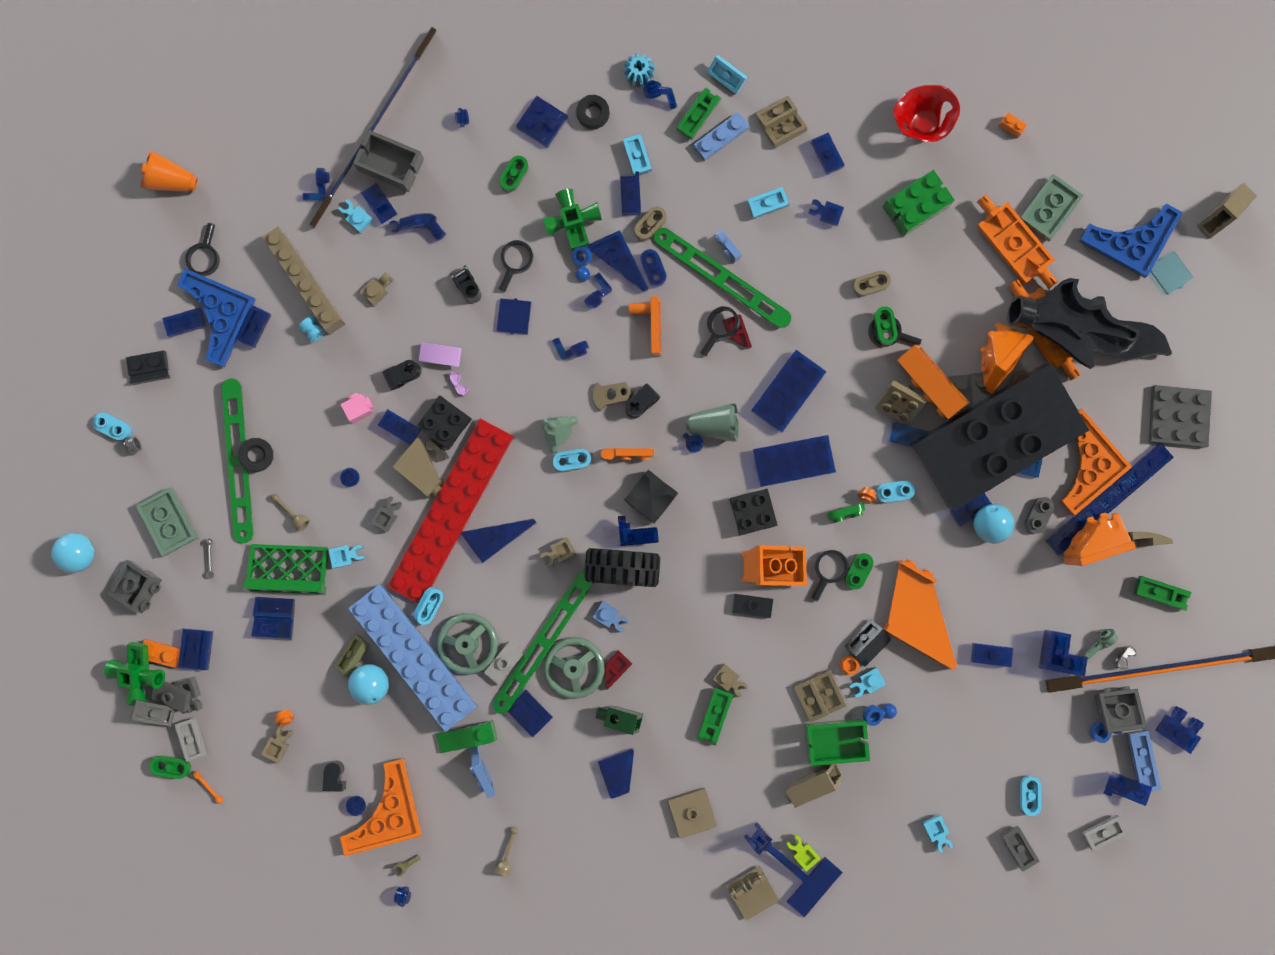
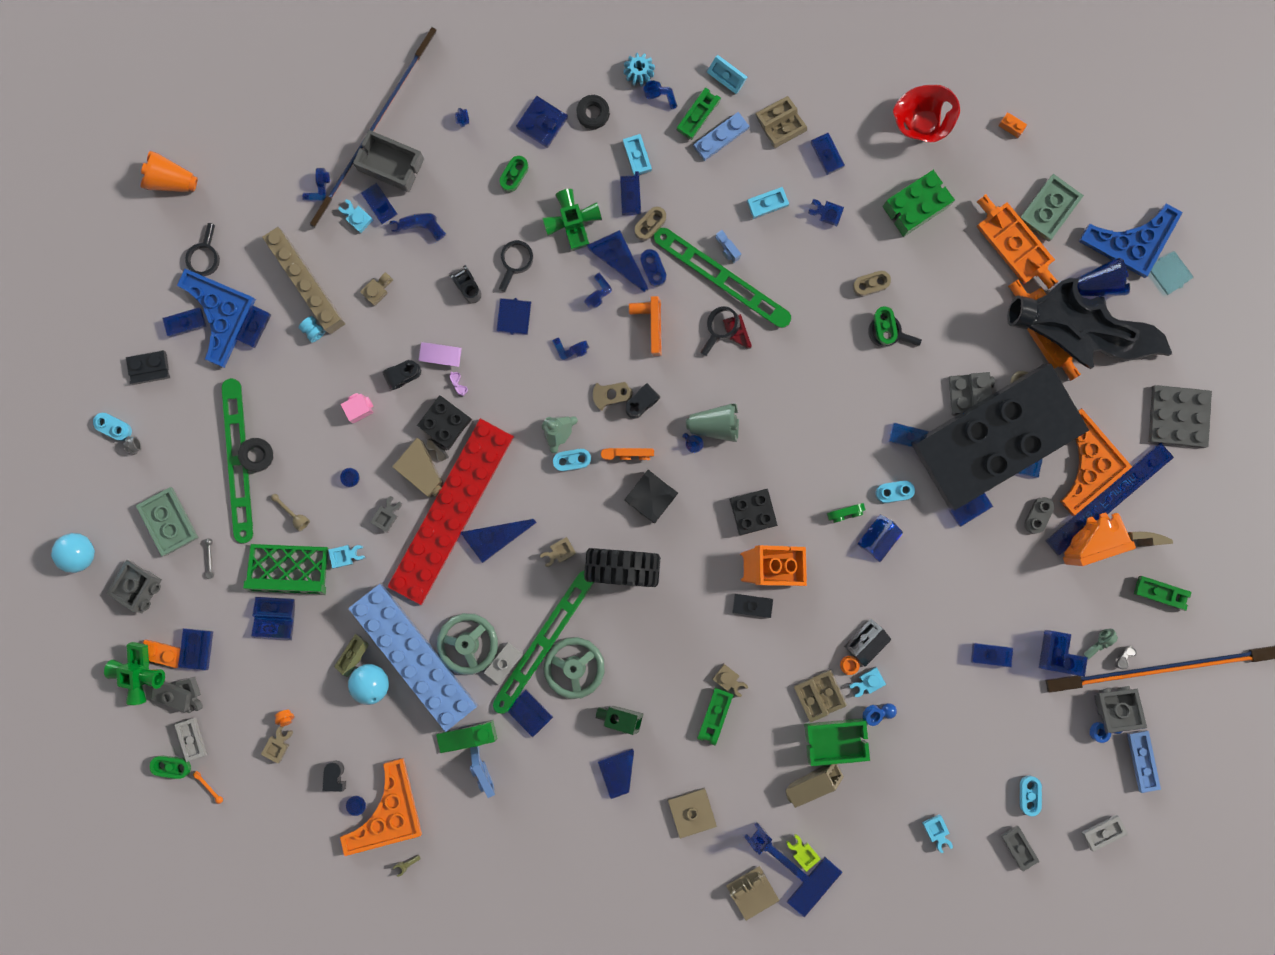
dark grey plate [130,699,176,727] -> none
clear blue plate [378,409,421,445] -> none
clear blue plate [394,886,411,907] -> none
medium azure plate [413,587,443,625] -> none
dark tan hinge [494,827,518,876] -> none
blue plate [572,246,592,282] -> none
medium blue plate [593,601,629,632] -> none
dark red tile [605,650,633,690] -> none
clear blue bracket [618,515,659,546] -> none
clear blue plate [751,350,827,433] -> none
clear blue plate [753,435,836,487] -> none
black piece [811,550,849,602] -> none
green plate [844,553,874,590] -> none
orange plate [857,487,877,504] -> none
dark tan plate [875,380,927,426] -> none
orange piece [883,559,958,670] -> none
orange brick [897,345,970,419] -> none
medium azure piece [974,504,1015,544] -> none
orange piece [979,323,1034,394] -> none
clear blue bracket [1103,772,1152,806] -> none
clear blue plate [1155,706,1204,754] -> none
dark tan slope [1197,183,1257,238] -> none
none -> clear blue panel [858,514,903,562]
none -> clear blue cone [1075,258,1130,296]

